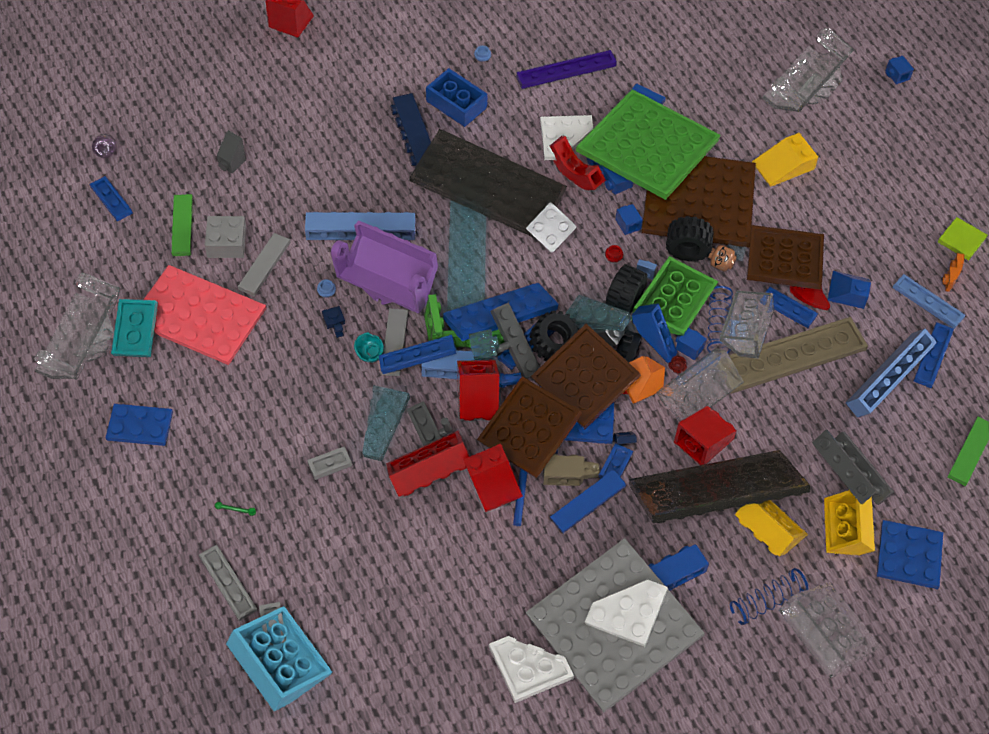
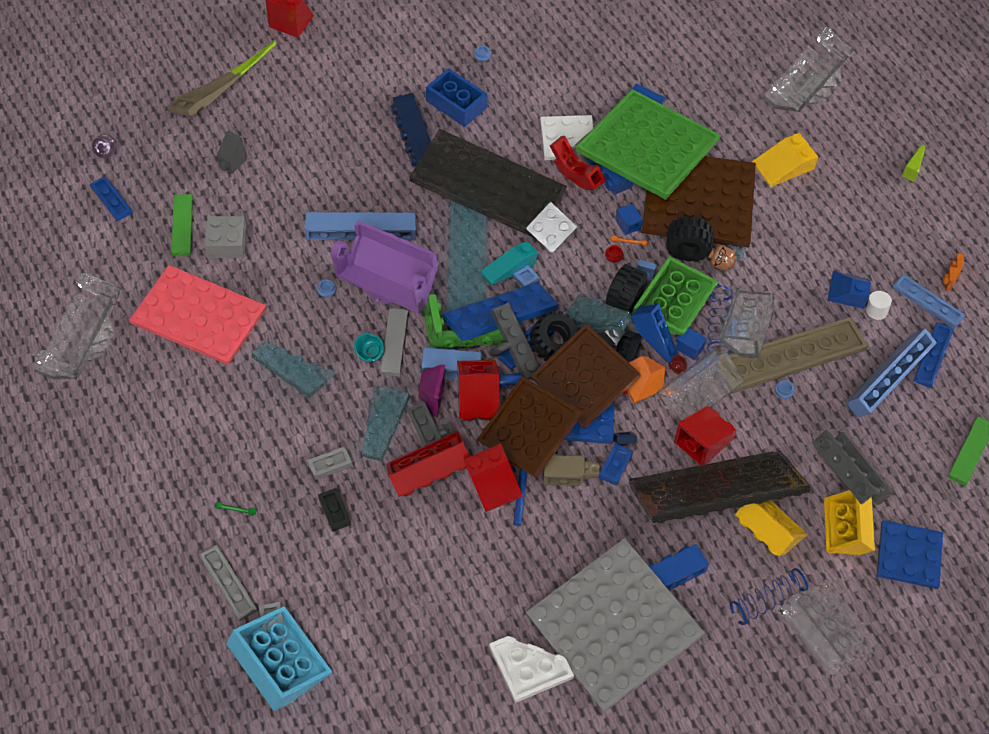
blue plate [105,404,173,446] -> none
teal plate [111,299,158,357] -> none
light grey tile [238,233,291,296] -> none
dark blue plate [322,306,345,338] -> none
blue tile [379,335,457,374] -> none
clear light blue brick [469,329,499,360] -> none
dark purple plate [516,50,617,89] -> none
blue tile [550,469,626,533] -> none
white plate [585,580,668,647] -> none
reddish brown plate [746,225,824,290] -> none
blue tile [760,287,818,328] -> none
red arm [790,286,830,310] -> none
blue brick [885,55,914,84] -> none
lime tile [938,217,988,260] -> none
none -> dark tan plate [167,40,276,116]
none -> clear light blue wing [252,342,335,398]
none -> pearl dark grey plate [318,488,351,532]
none -> magenta slope [418,364,445,417]
none -> teal slope [480,241,538,286]
none -> medium blue plate [513,265,539,287]
none -> orange hinge [610,235,648,246]
none -> medium blue plate [775,380,795,399]
none -> white piece [866,291,892,320]
none -> lime slope [902,144,925,182]

